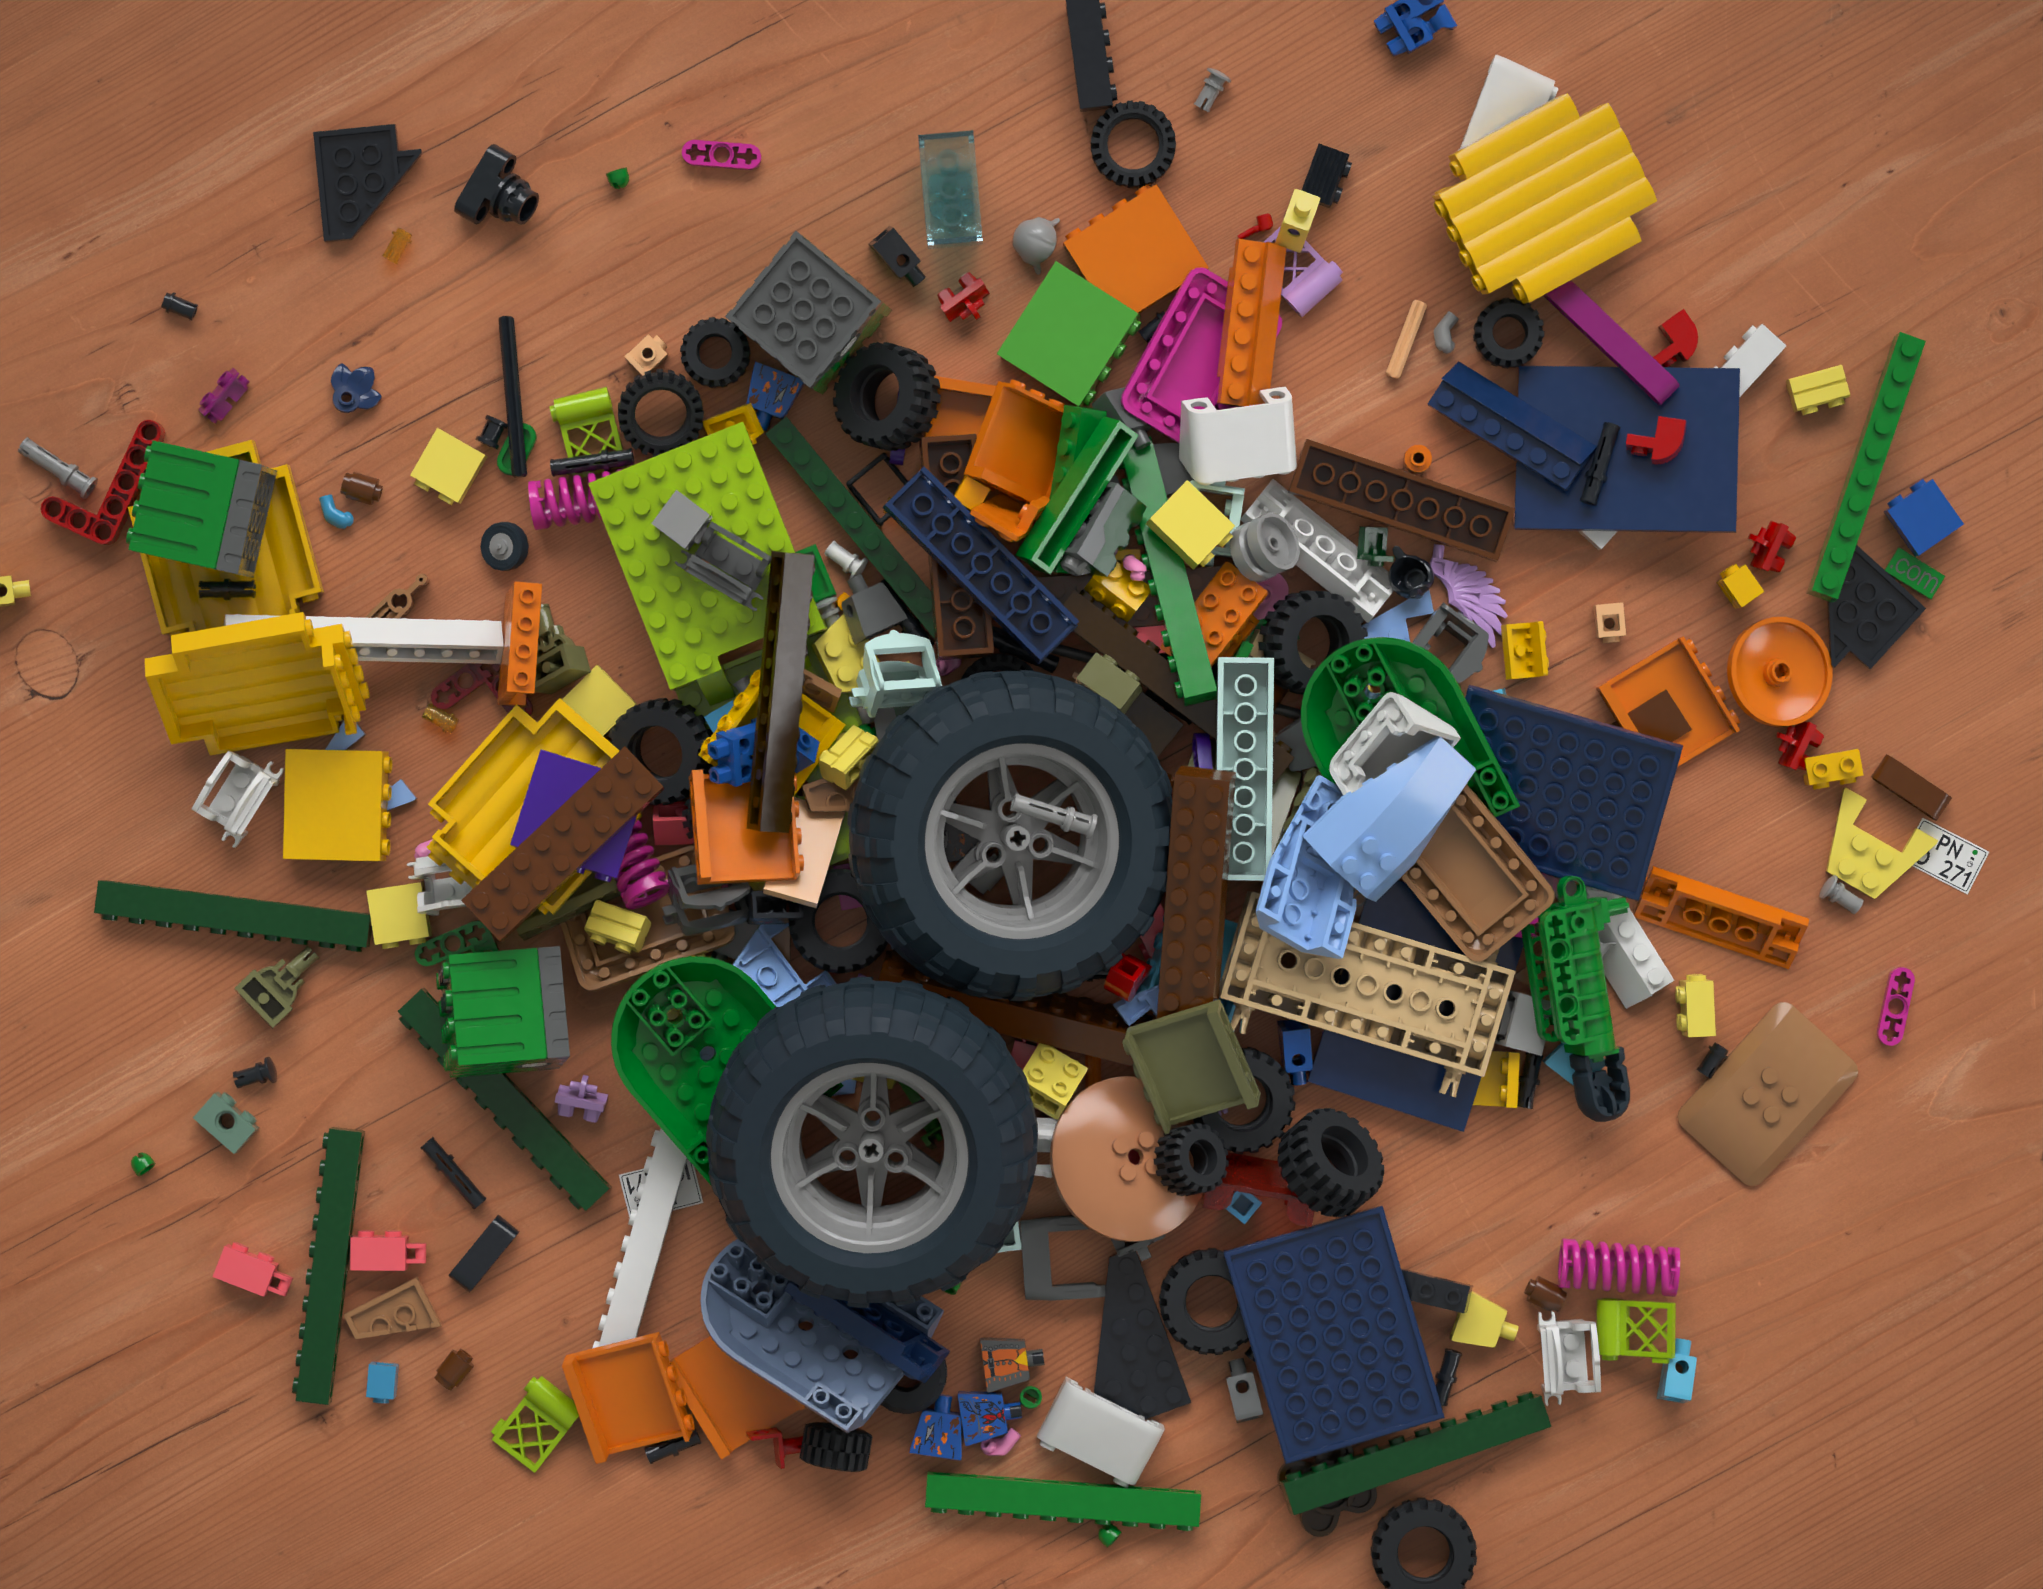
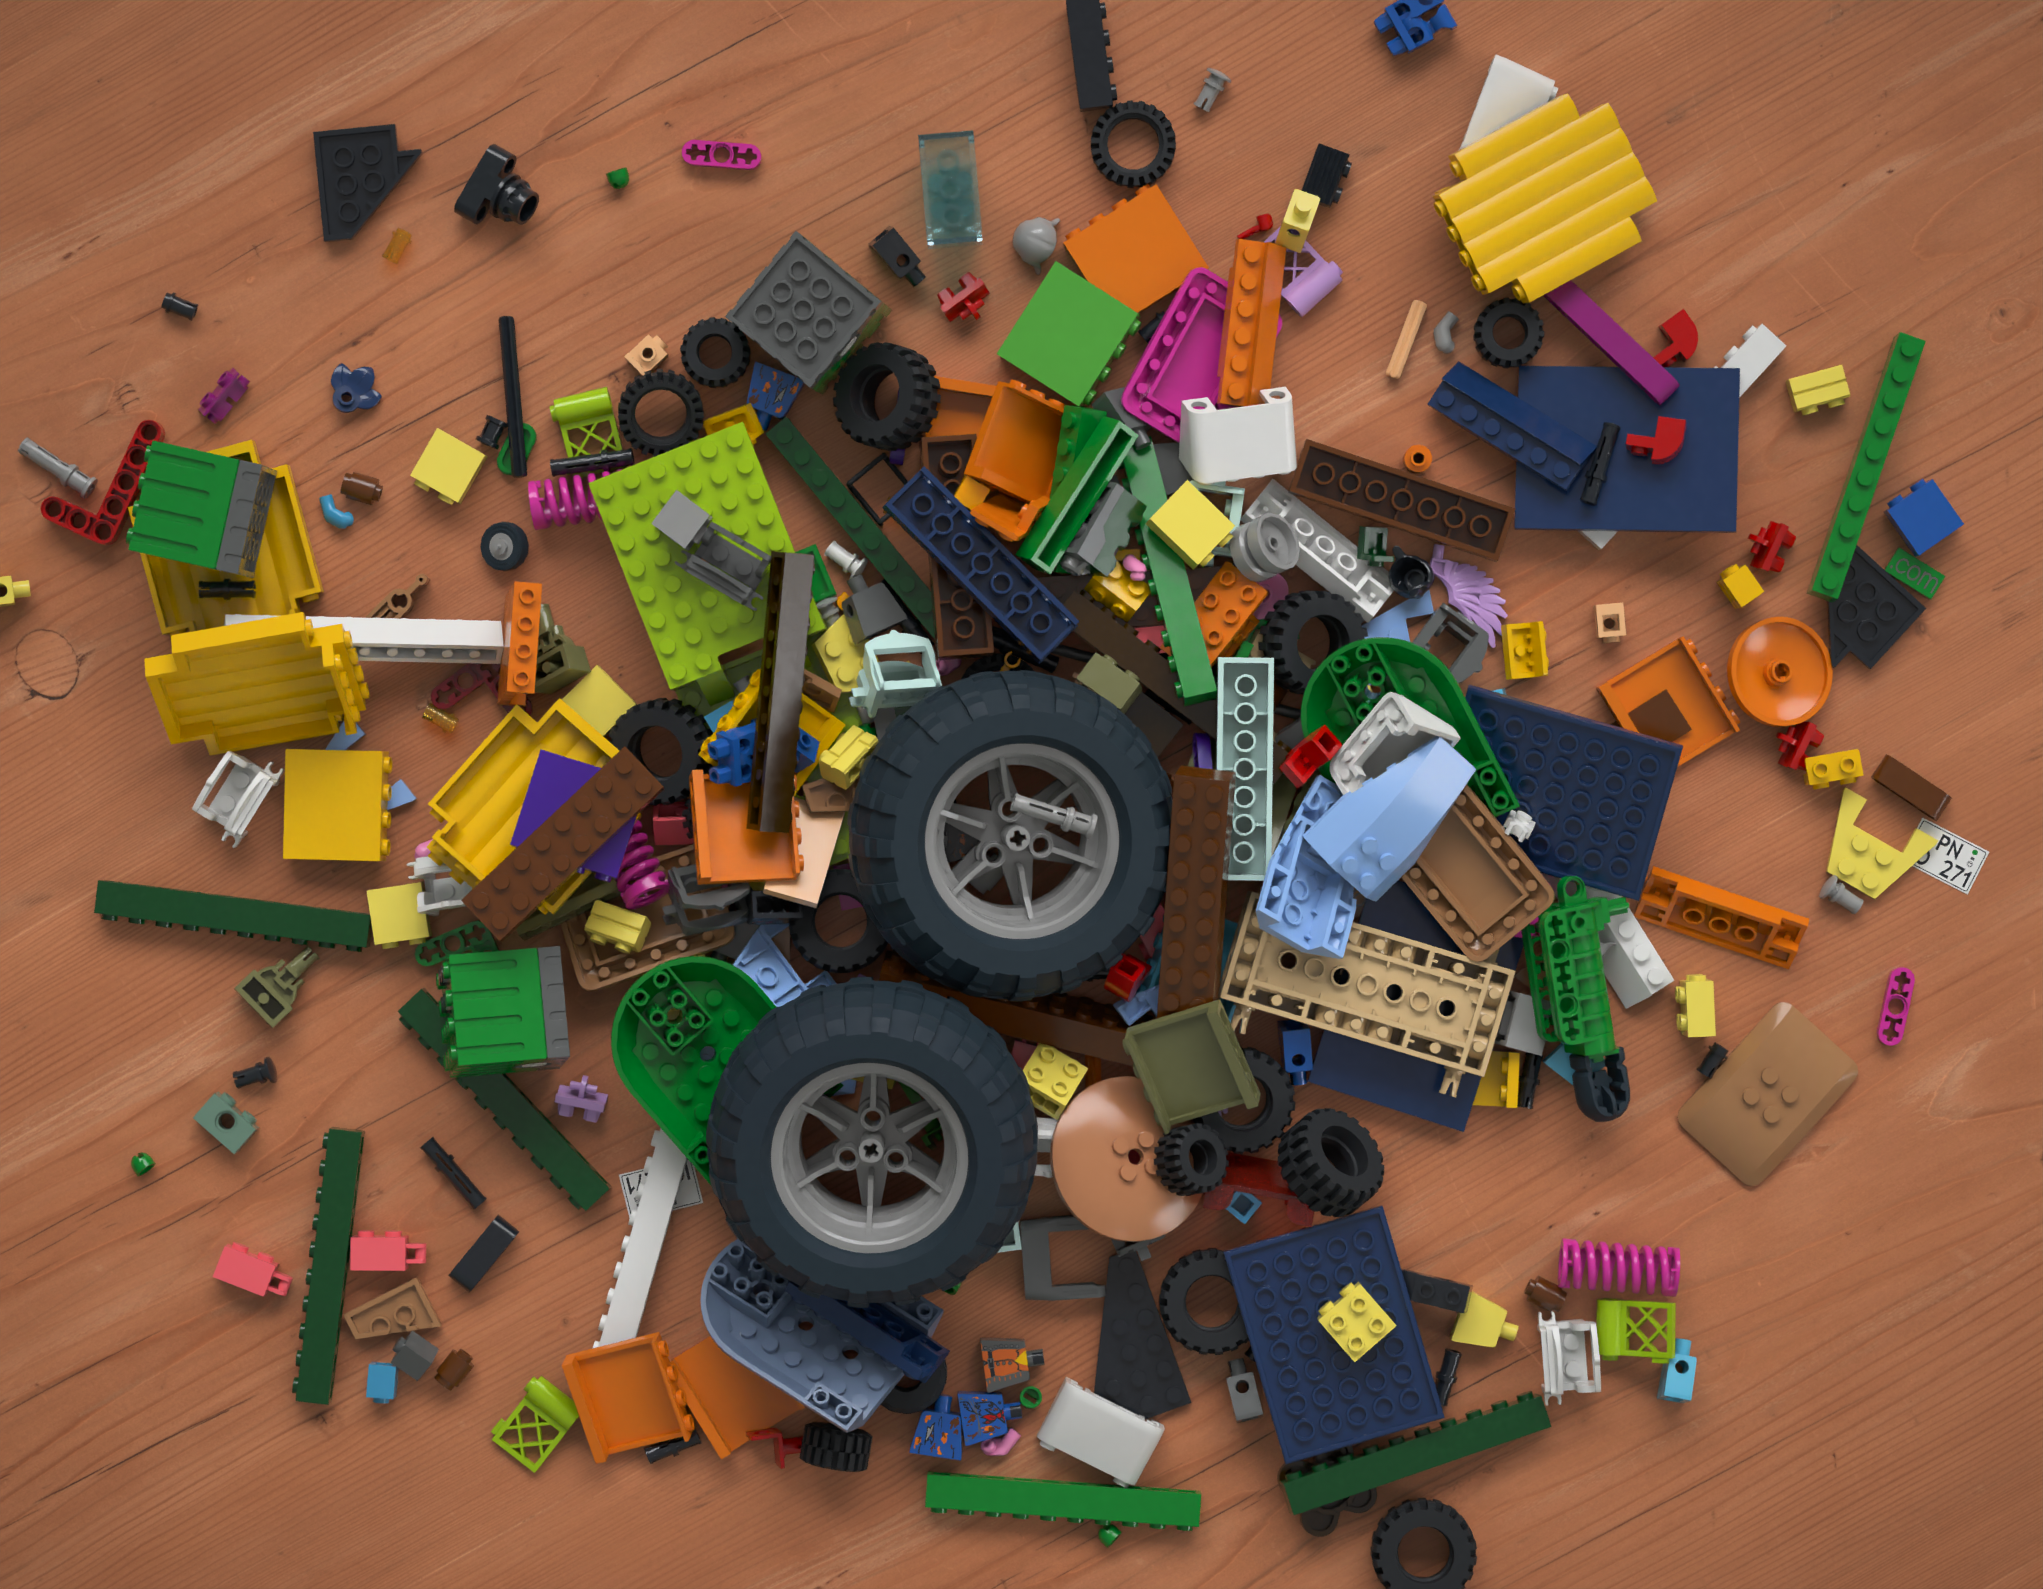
none -> dark grey brick [391,1331,439,1381]
none -> light orange hand [999,651,1021,672]
none -> red brick [1279,725,1343,788]
none -> light yellow brick [1317,1282,1396,1362]
none -> white plate [1503,810,1536,842]

